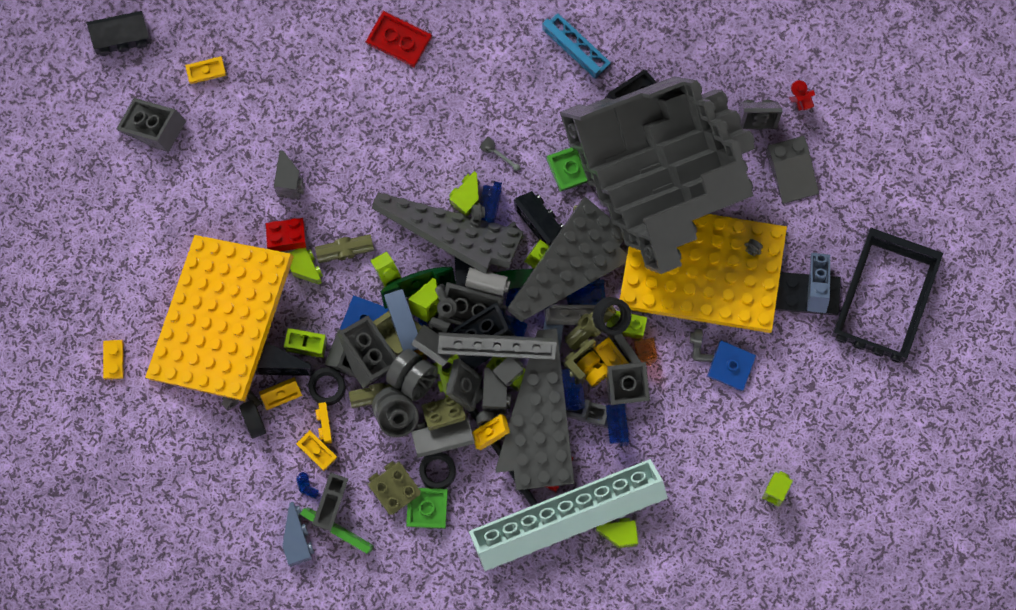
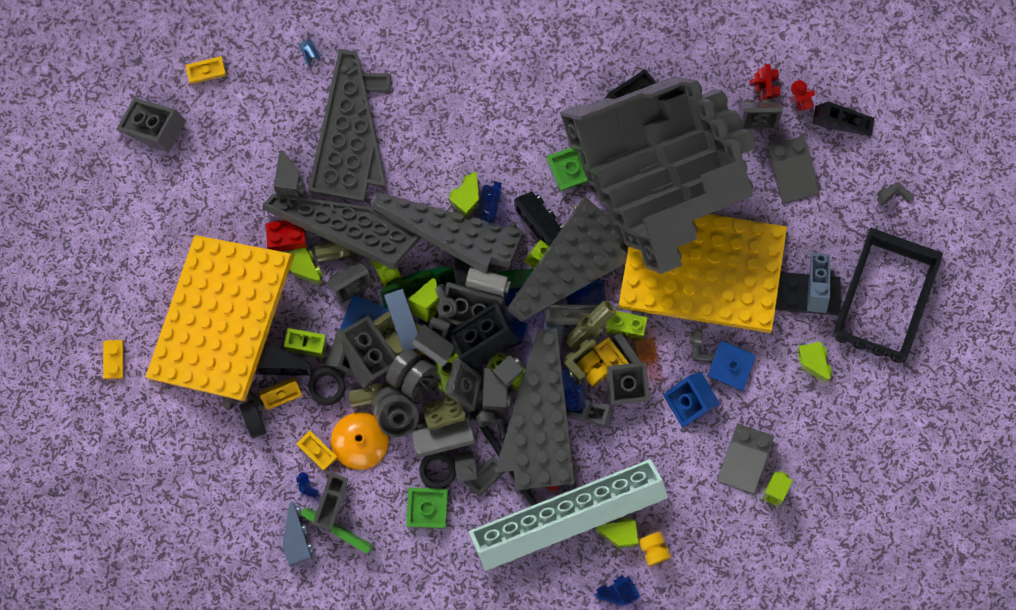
black slope [87,11,152,56] -> none
yellow plate [315,402,332,444] -> none
red tile [365,11,432,68] -> none
olive bracket [366,461,421,515] -> none
dark grey plate [437,333,557,360] -> none
dark grey plate [471,203,485,222] -> none
yellow plate [472,414,510,450] -> none
hinge [479,136,520,171] -> none
dark azure fence [542,13,611,79] -> none
black tyre [592,297,632,336] -> none
clear blue bracket [606,404,629,447] -> none
dark grey plate [744,239,763,256] -> none
none -> dark grey wing [263,194,422,270]
none -> flat silver piece [298,39,323,67]
none -> dark grey wing [308,49,386,202]
none -> dark grey slope [327,263,373,305]
none -> light orange dish [331,412,389,470]
none -> dark grey tile [362,73,391,93]
none -> dark grey brick [454,451,477,482]
none -> dark grey tile [465,456,505,497]
none -> clear blue slope [594,575,641,608]
none -> yellow wheel [638,531,672,567]
none -> blue slope [663,372,721,428]
none -> dark grey slope [717,423,774,494]
none -> red hips [749,64,780,102]
none -> lime slope [797,341,832,383]
none -> black slope [813,101,874,136]
none -> dark grey plate [877,183,914,206]

